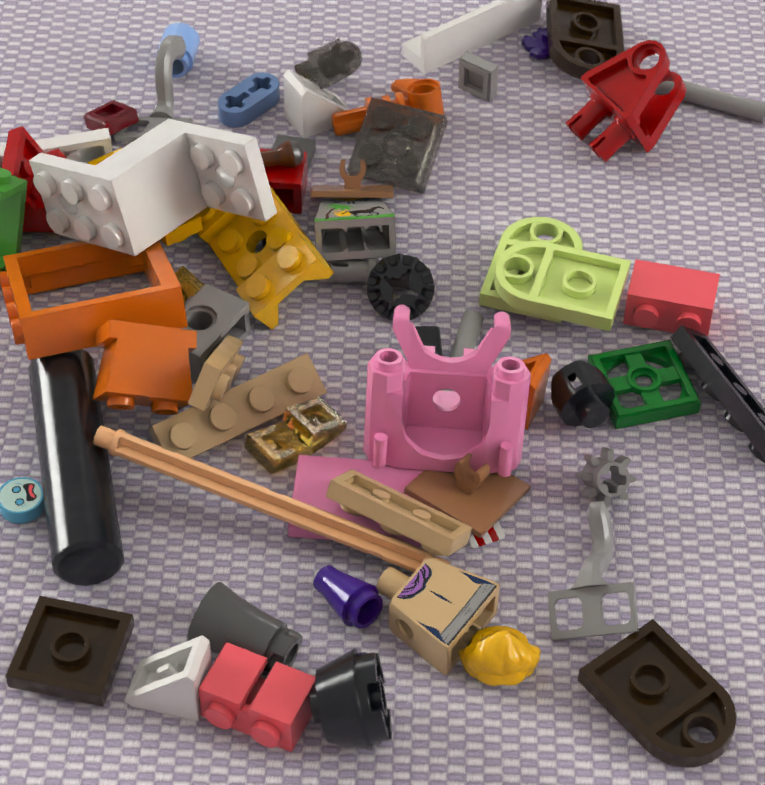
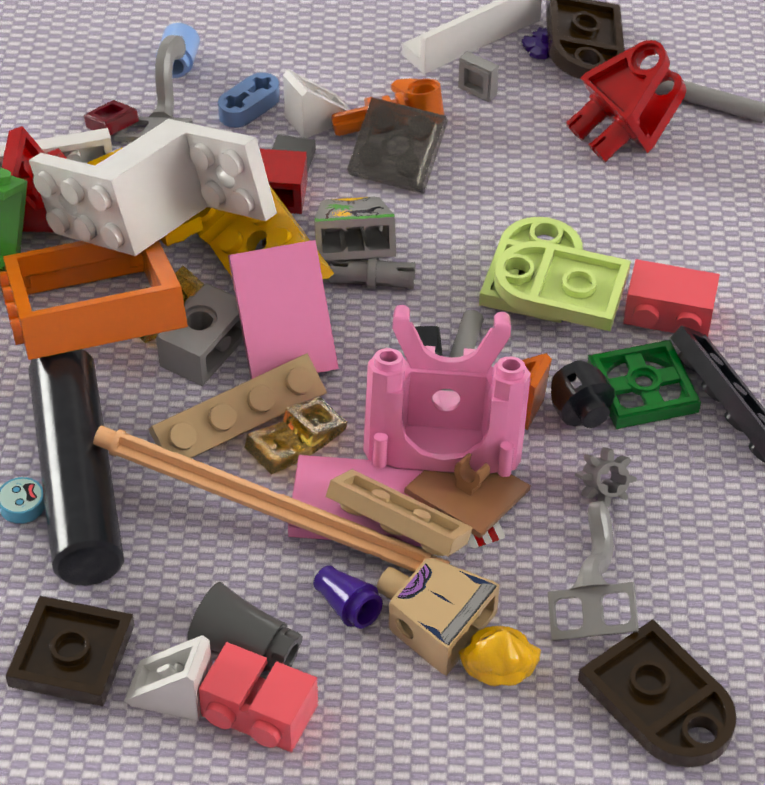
orange hips [92,319,197,415] -> none
tan plate [187,335,246,411] -> none
reddish brown piece [260,140,304,168] -> none
clear smoke hips [294,38,362,90] -> none
black cone [310,648,392,751] -> none
medium nougat piece [311,159,393,198] -> none
black gear [367,253,435,321] -> none
none -> bright pink tile [228,240,339,379]

